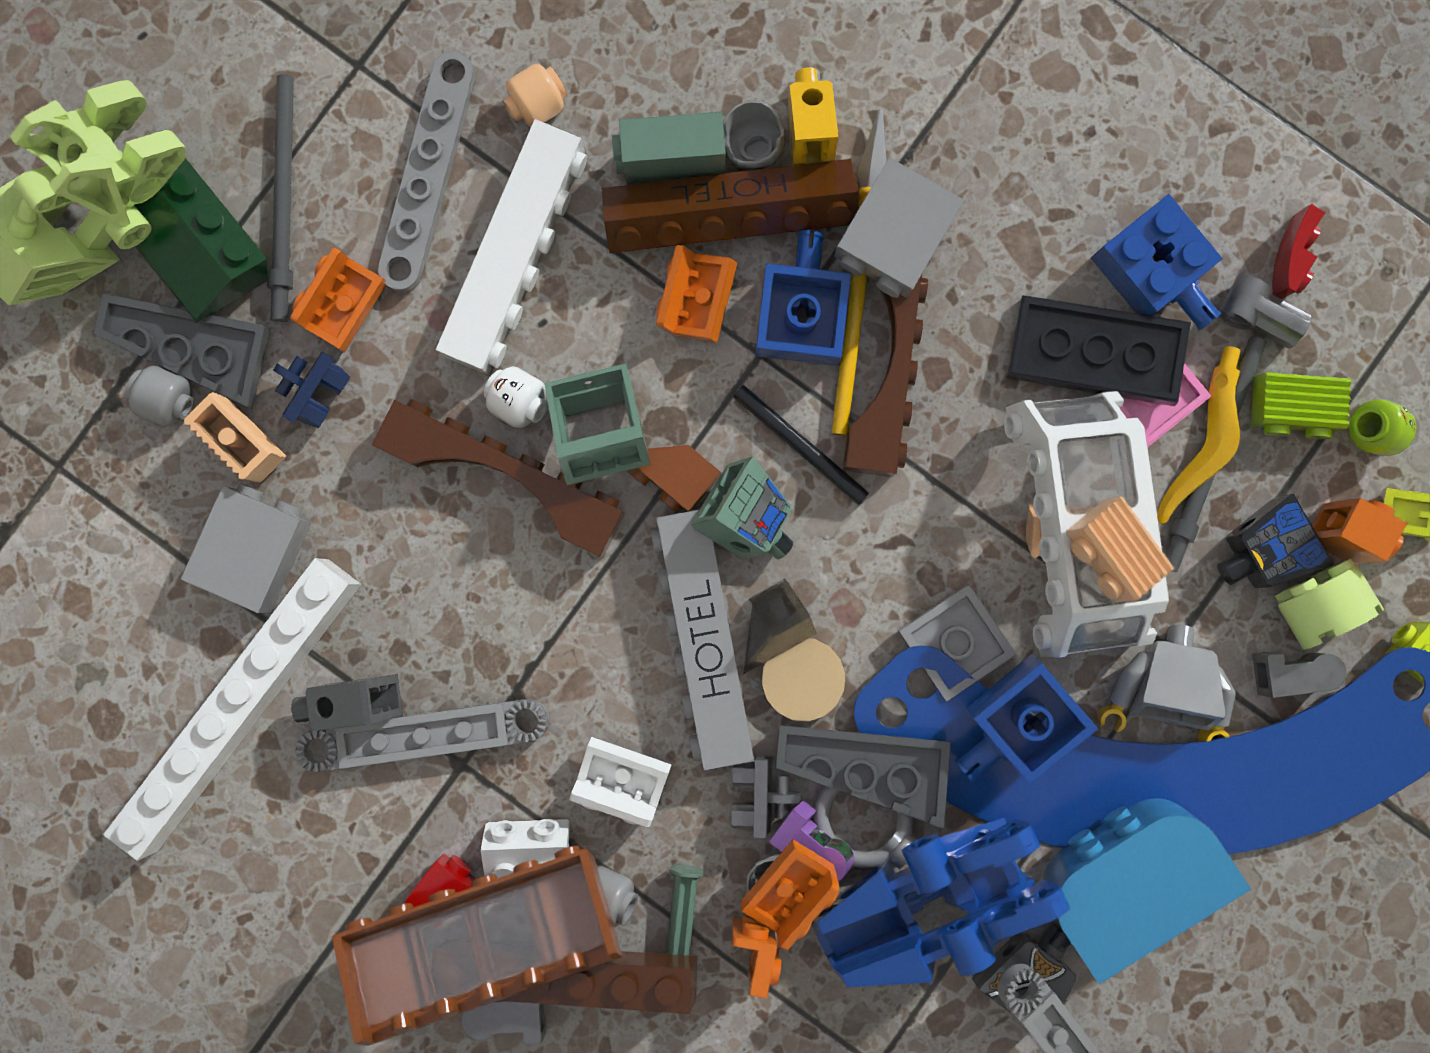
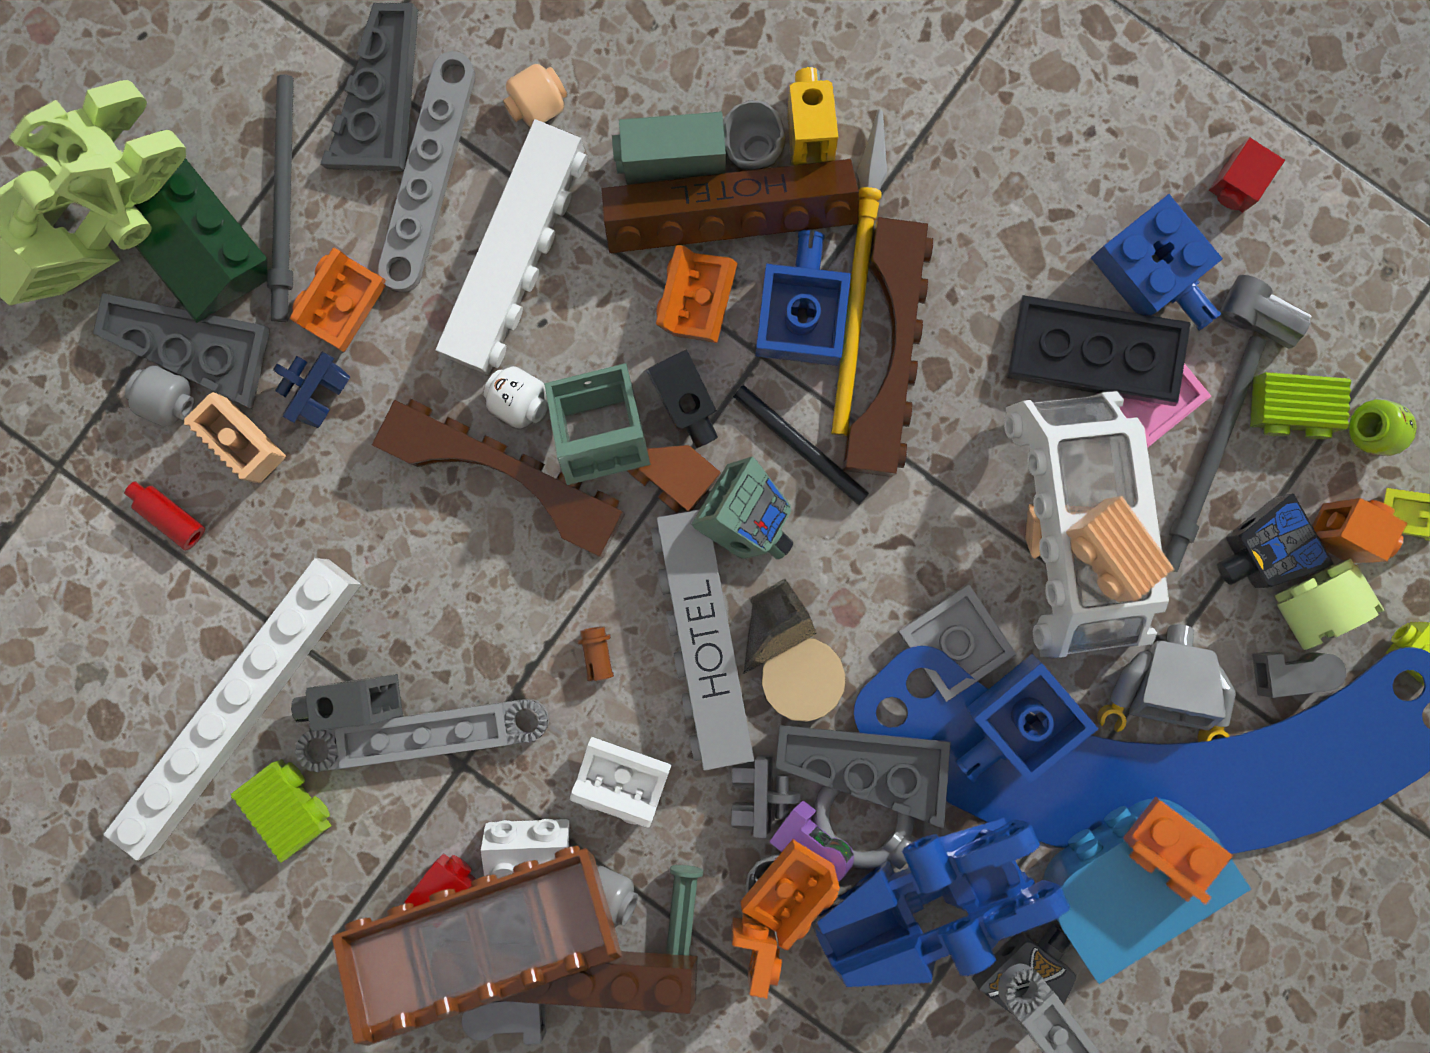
light grey brick [181,483,312,613] -> none
light grey brick [834,157,964,298] -> none
yellow piece [1157,346,1241,524] -> none
red slope [1272,204,1325,299] -> none
none -> red cylinder [124,481,205,550]
none -> lime brick [231,759,332,863]
none -> dark grey wing [320,3,419,171]
none -> dark orange pin [577,626,614,681]
none -> black torso [646,349,718,448]
none -> orange bracket [1122,796,1233,905]
none -> red brick [1208,137,1285,213]

